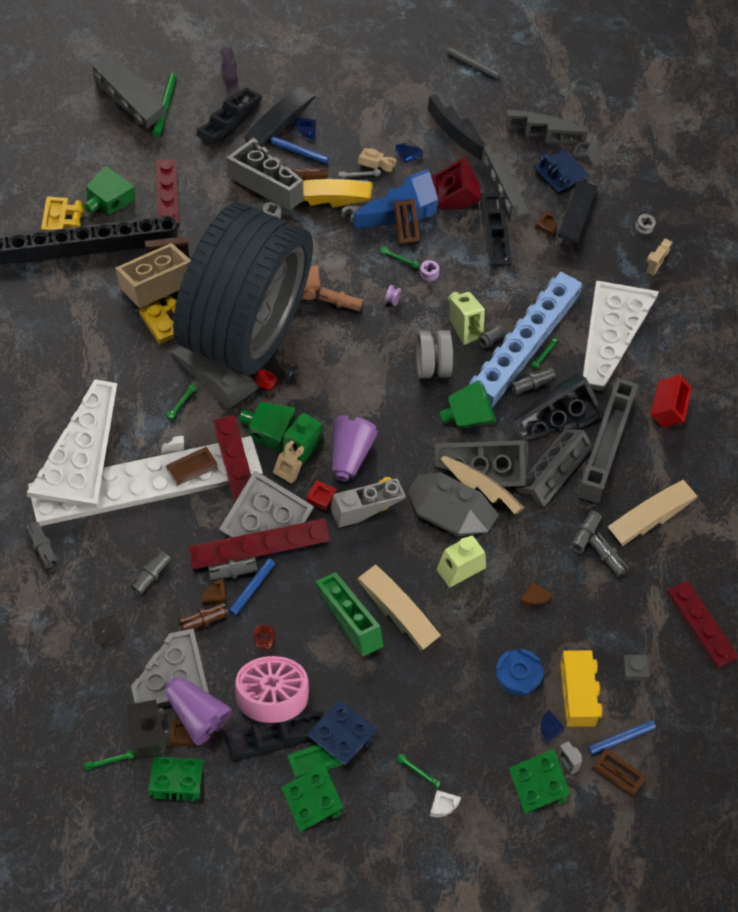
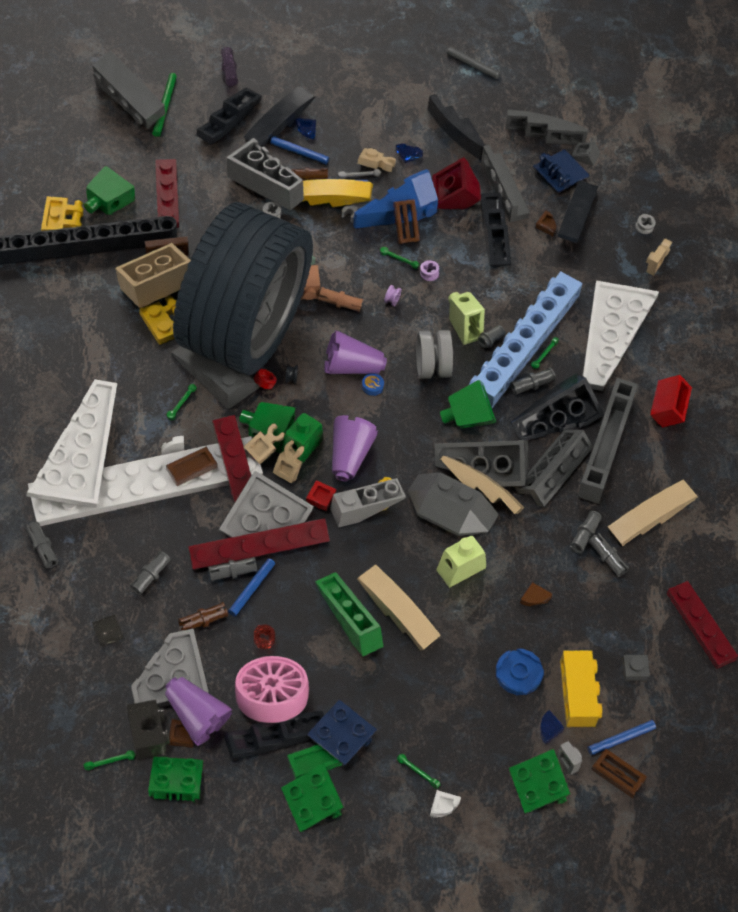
reddish brown tile [202,579,226,605] -> none
none -> tan plate [244,424,284,464]
none -> medium lavender cone [324,330,387,374]
none -> blue tile [362,373,384,396]

